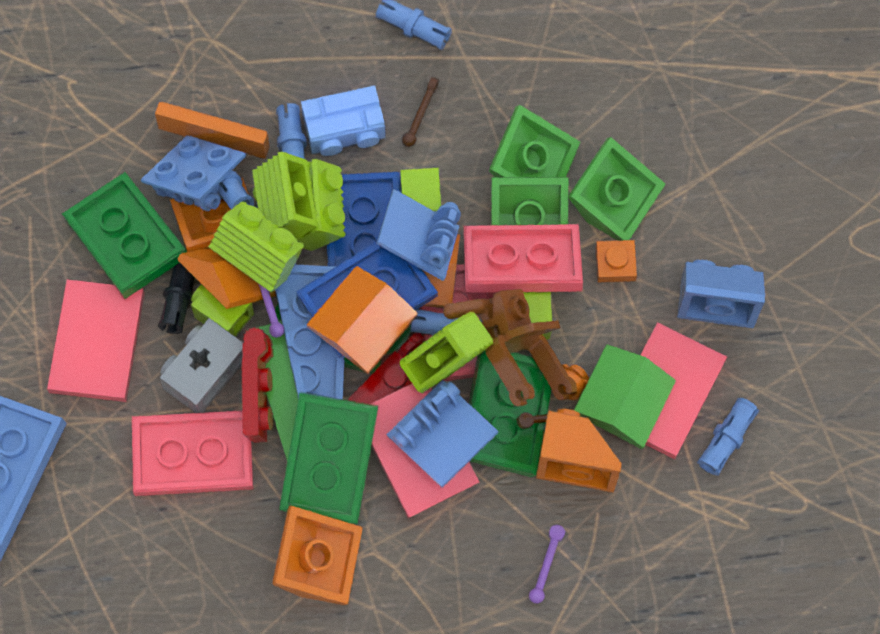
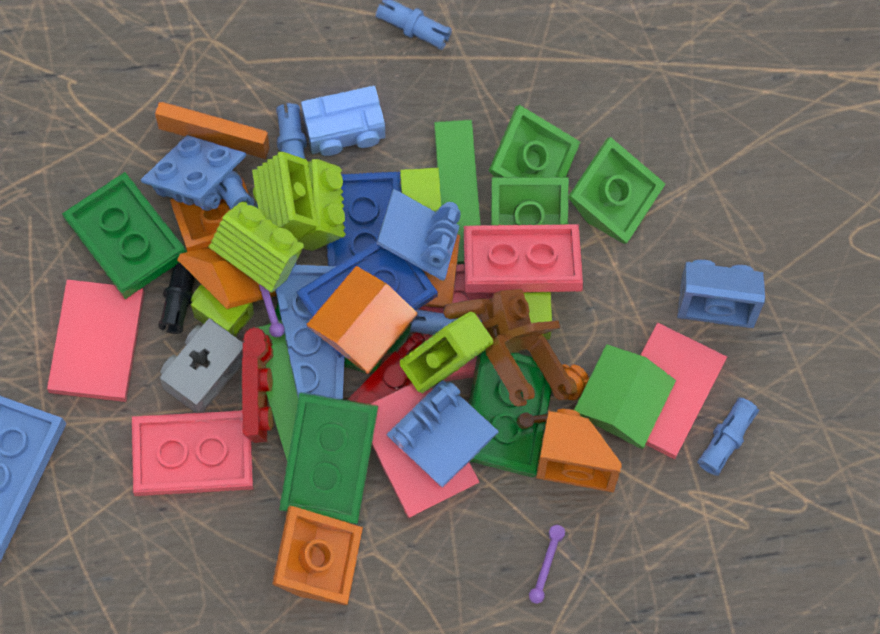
reddish brown hinge [402,77,439,147] -> none
orange plate [595,240,637,282] -> none
none -> bright green tile [434,120,481,265]

